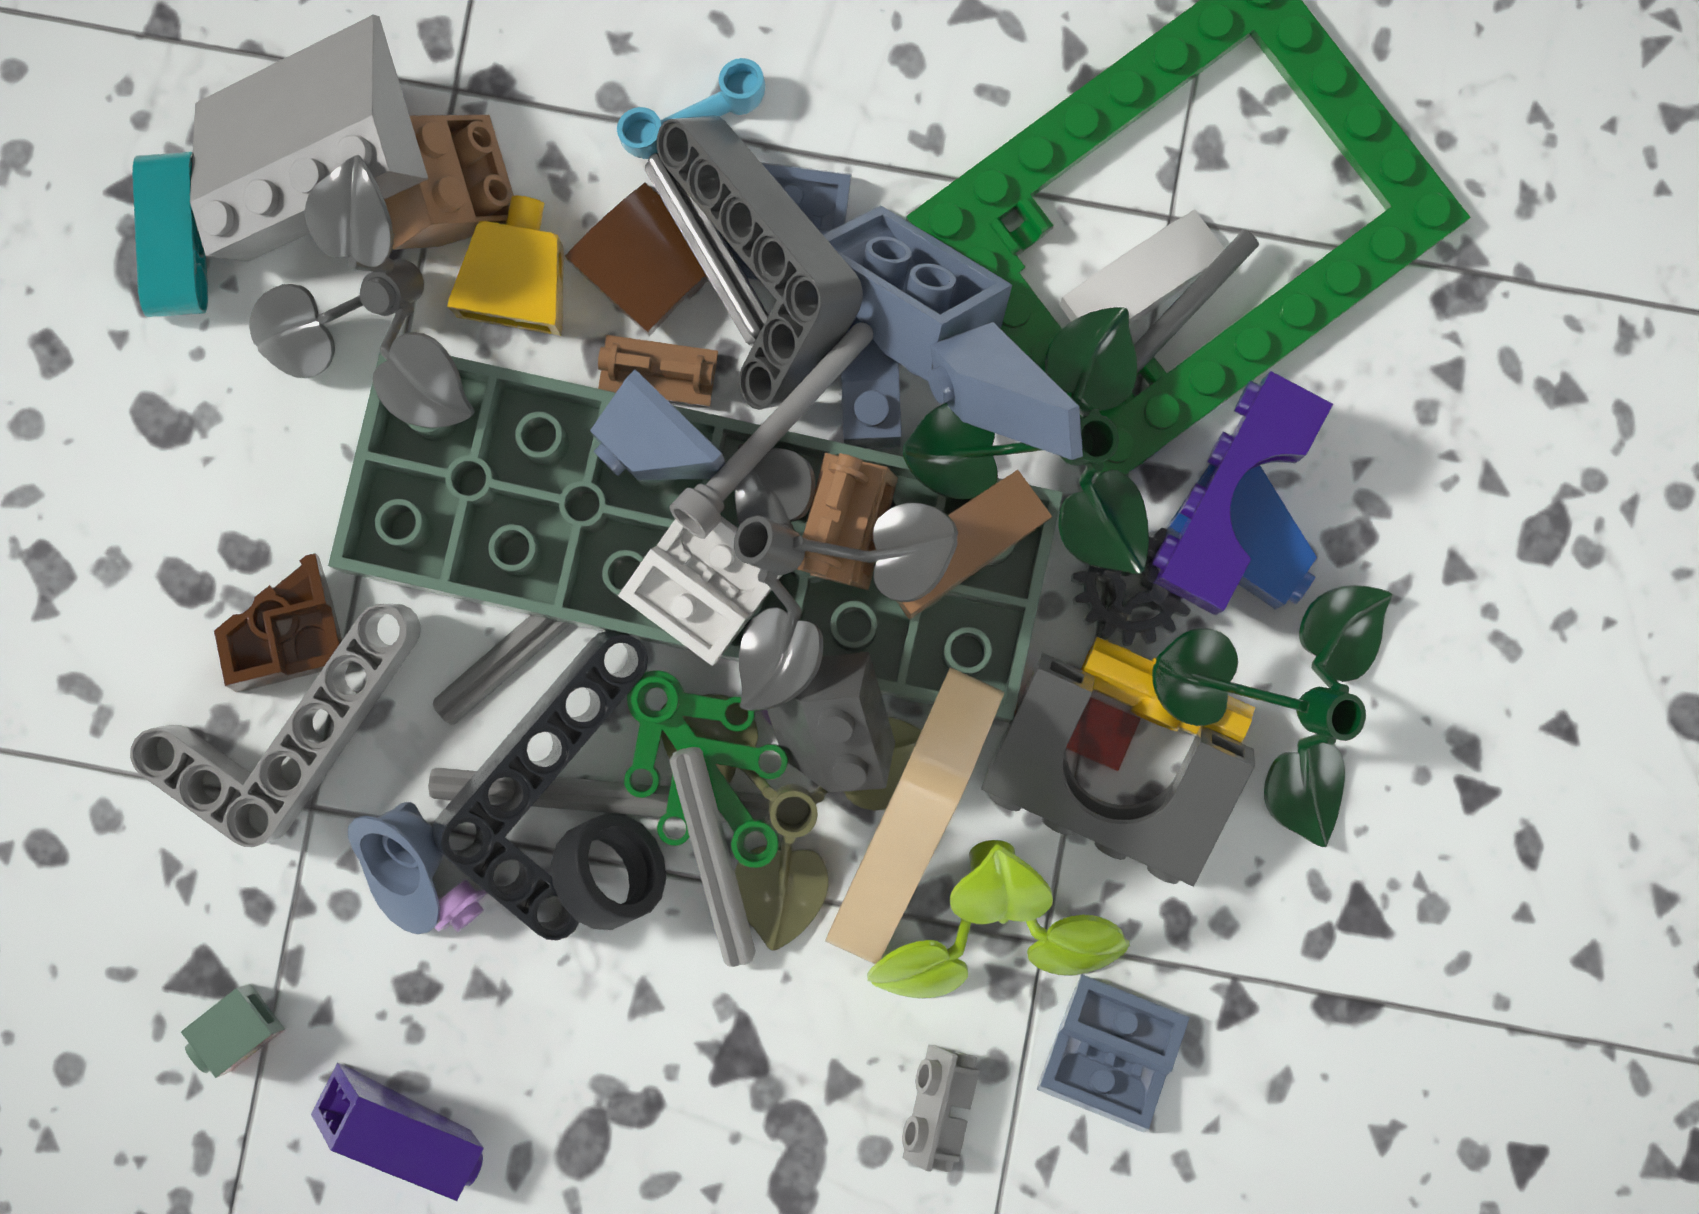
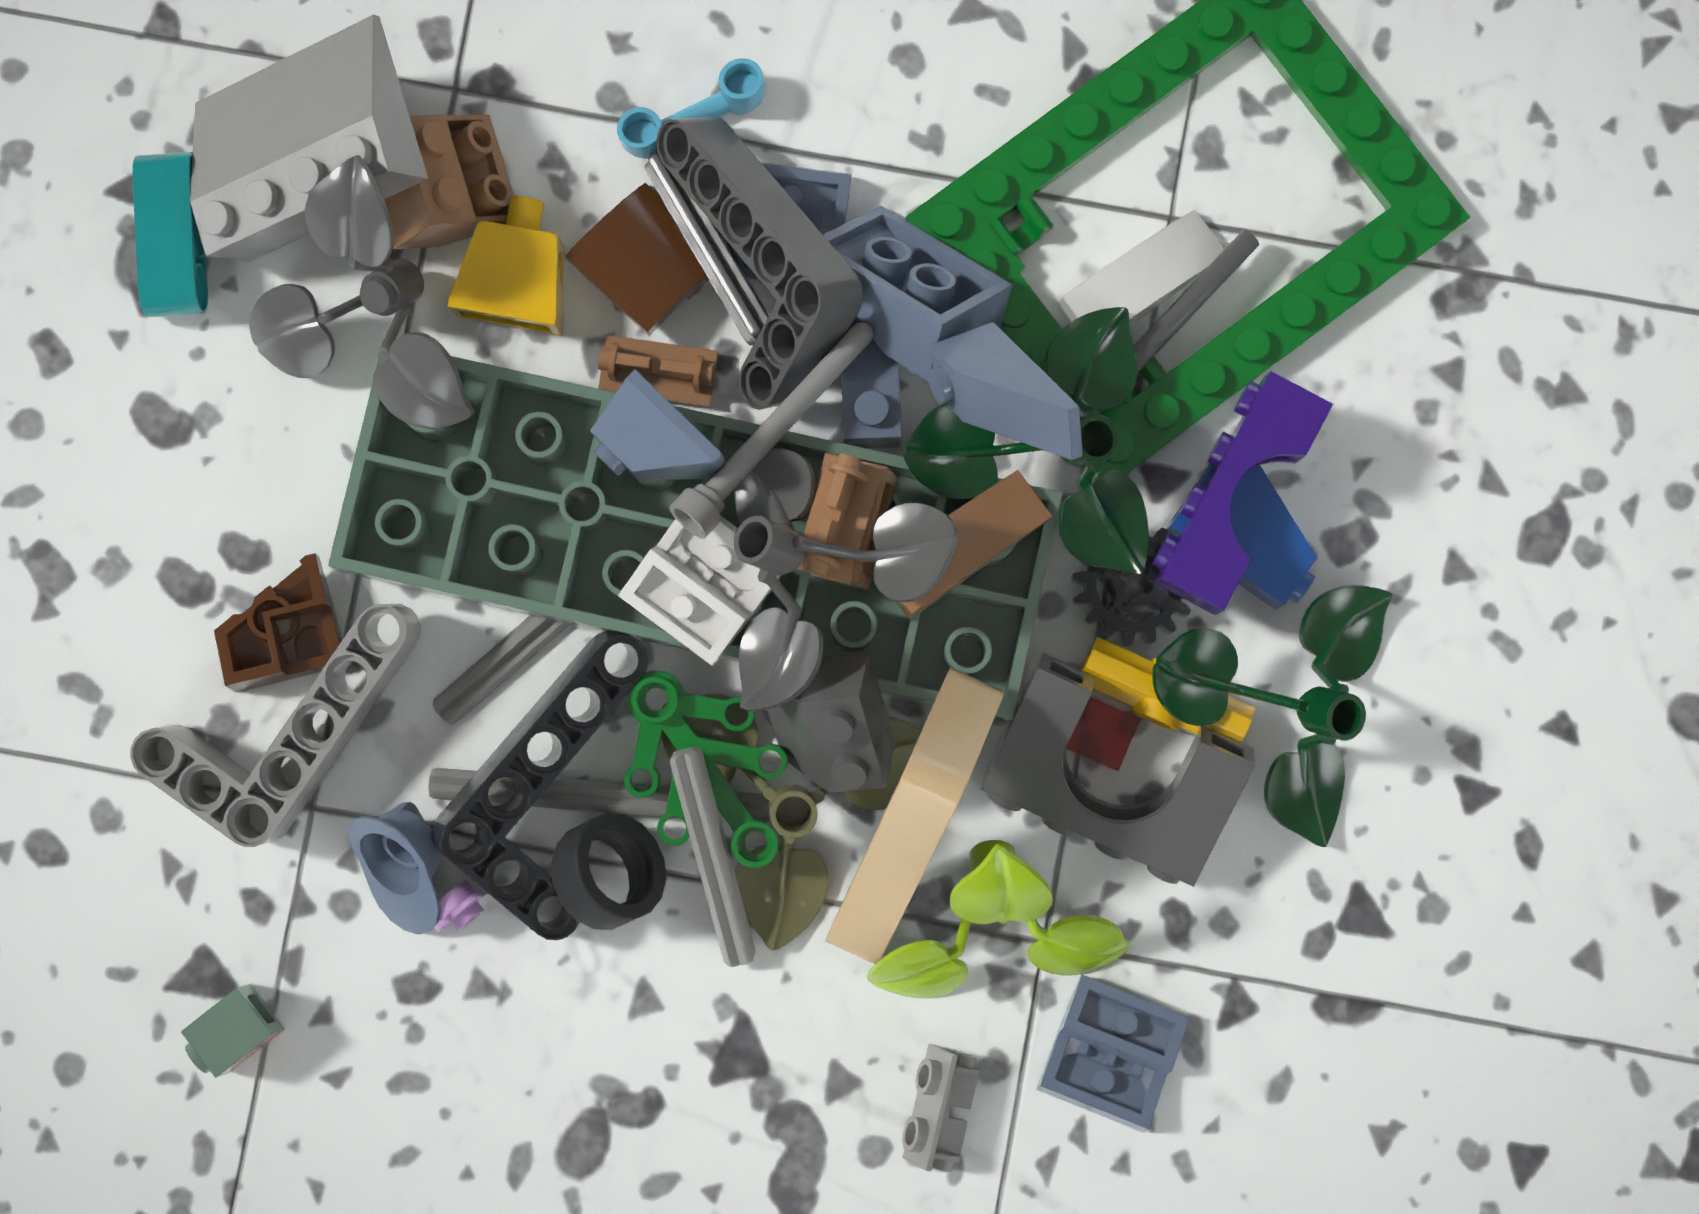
dark purple slope [311,1062,484,1201] -> none

